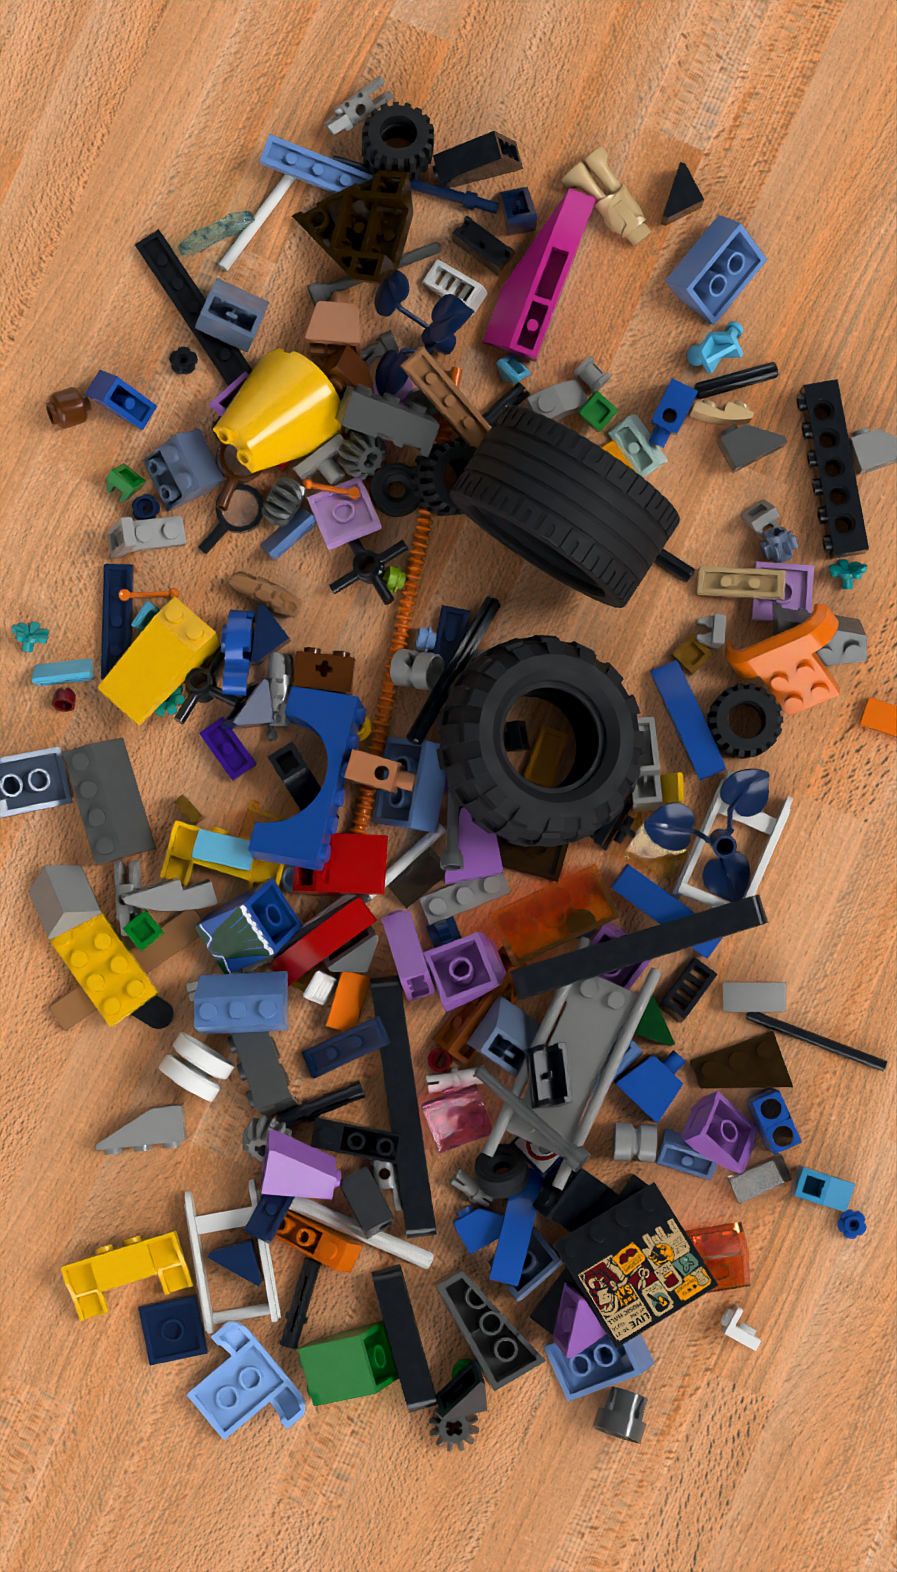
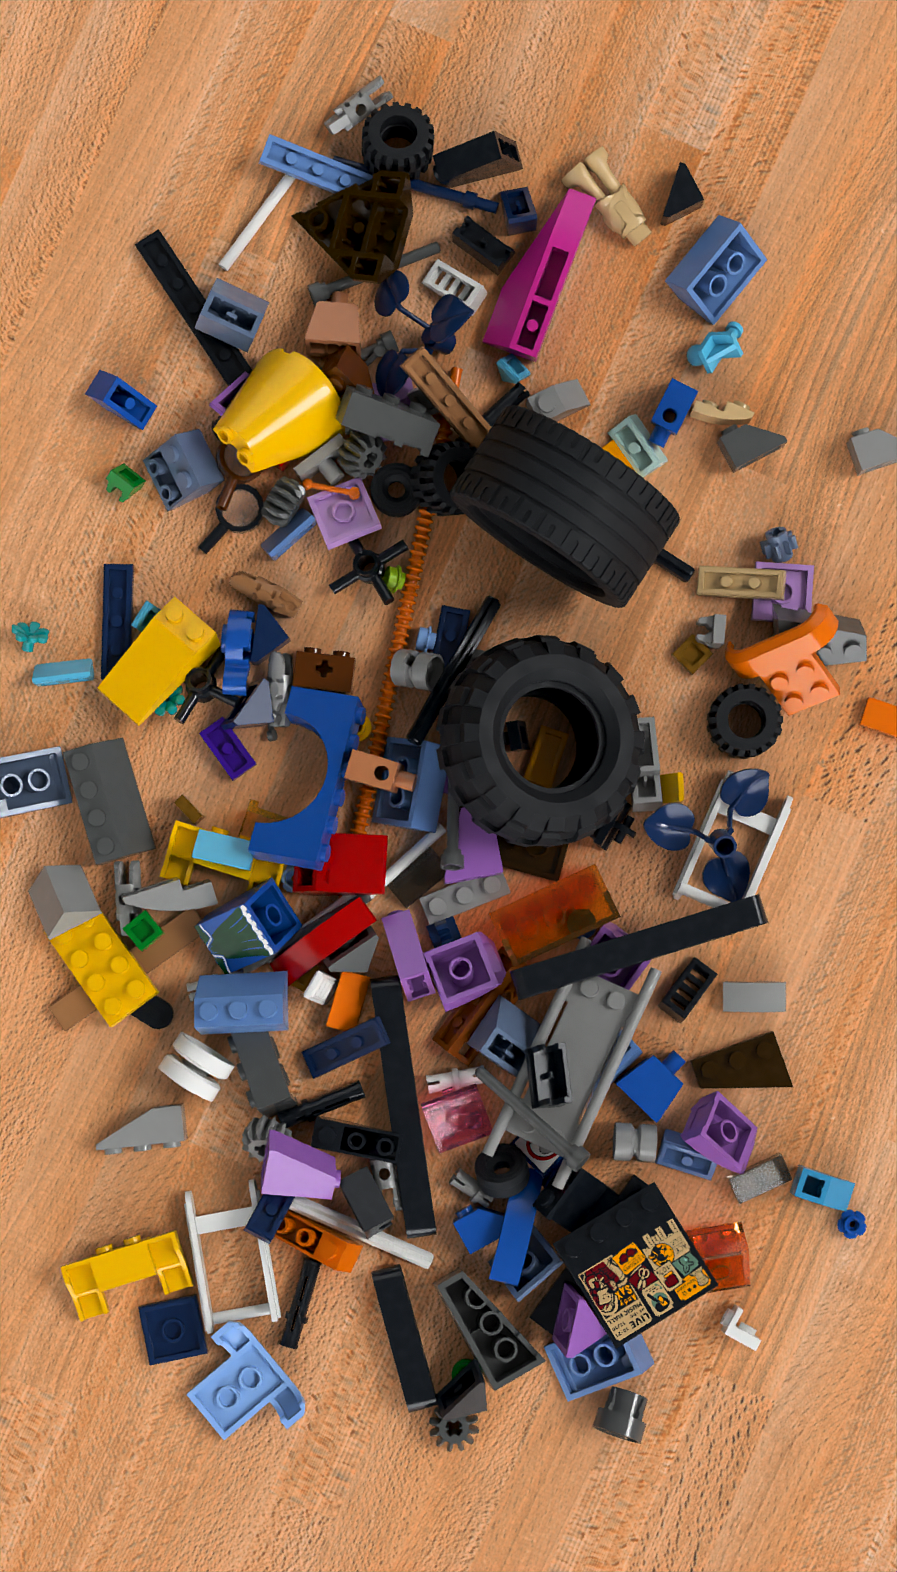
reddish brown head [46,387,91,429] -> none
dark red hinge [52,687,76,712] -> none
light grey bracket [107,516,187,559] -> none
orange hinge [118,588,179,601] -> none
dark blue plate [132,494,160,520] -> none
black plate [169,346,198,375] -> none
clear light blue tile [178,211,255,256] -> none
dark blue slope [207,1237,264,1287] -> none
black slope [267,742,340,819] -> none
green slope [298,1320,399,1406] -> none
dark red hinge [428,1048,452,1072] -> none
light grey bush [573,356,611,394] -> none
green tile [577,391,618,432] -> none
blue slope [610,864,723,959] -> none
clear yellow piece [624,812,691,881] -> none
dark green slope [634,994,675,1046] -> none
blue slope [650,660,726,781] -> none
black axle [694,362,779,399] -> none
light grey tile [740,499,780,538] -> none
black piece [746,1012,887,1072] -> none
blue piece [747,1088,802,1155] -> none
black brick [796,379,869,559] -> none
teal plant [829,559,867,590] -> none

